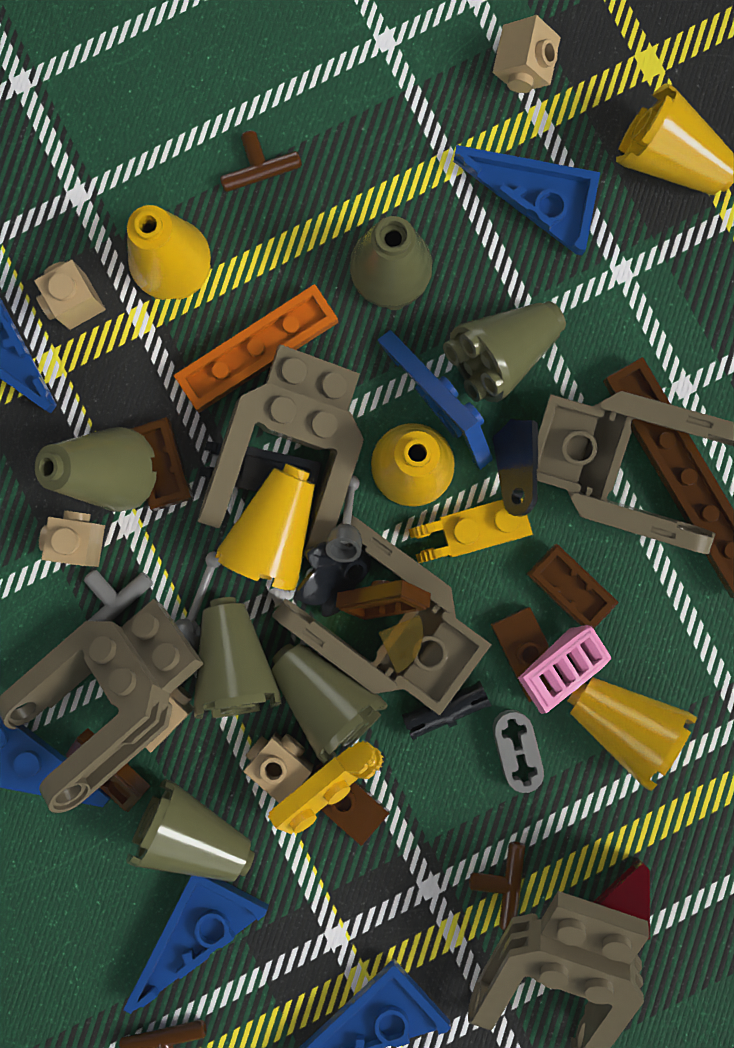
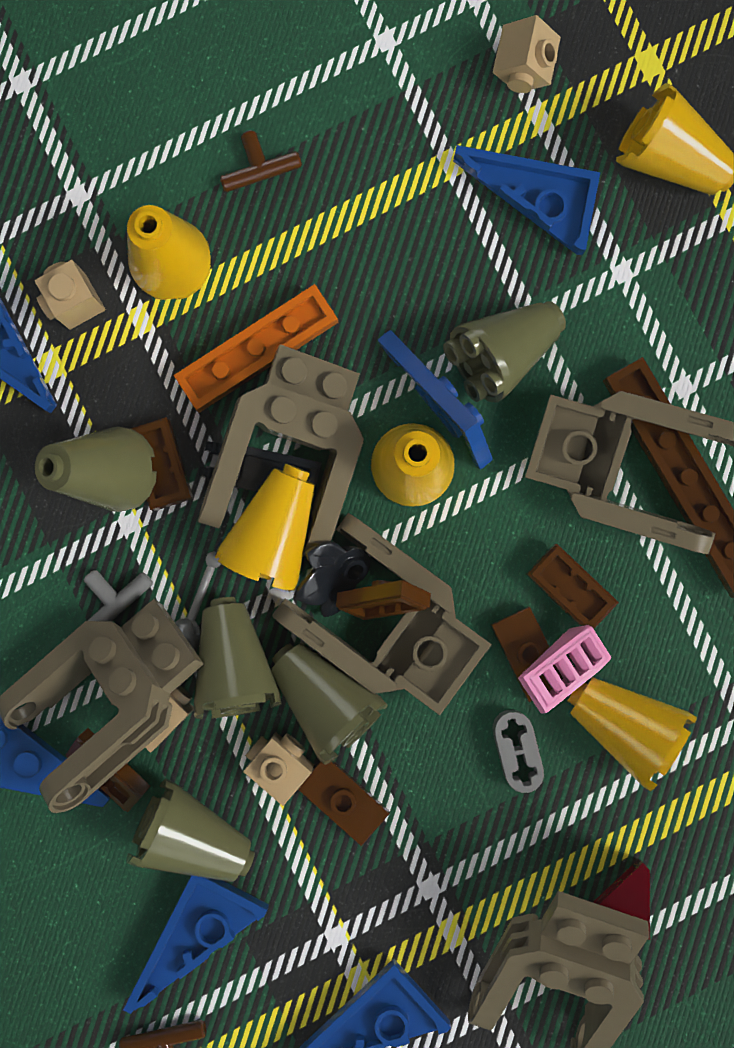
tan brick [39,511,105,567] -> none
yellow hinge [268,740,384,834] -> none
dark grey hinge [326,475,362,562] -> none
olive cone [350,216,433,310] -> none
clear yellow tile [379,615,423,673] -> none
black pin [402,680,491,740] -> none
yellow hinge [408,498,533,563] -> none
reddish brown piece [469,841,526,931] -> none
black piece [493,419,538,517] -> none

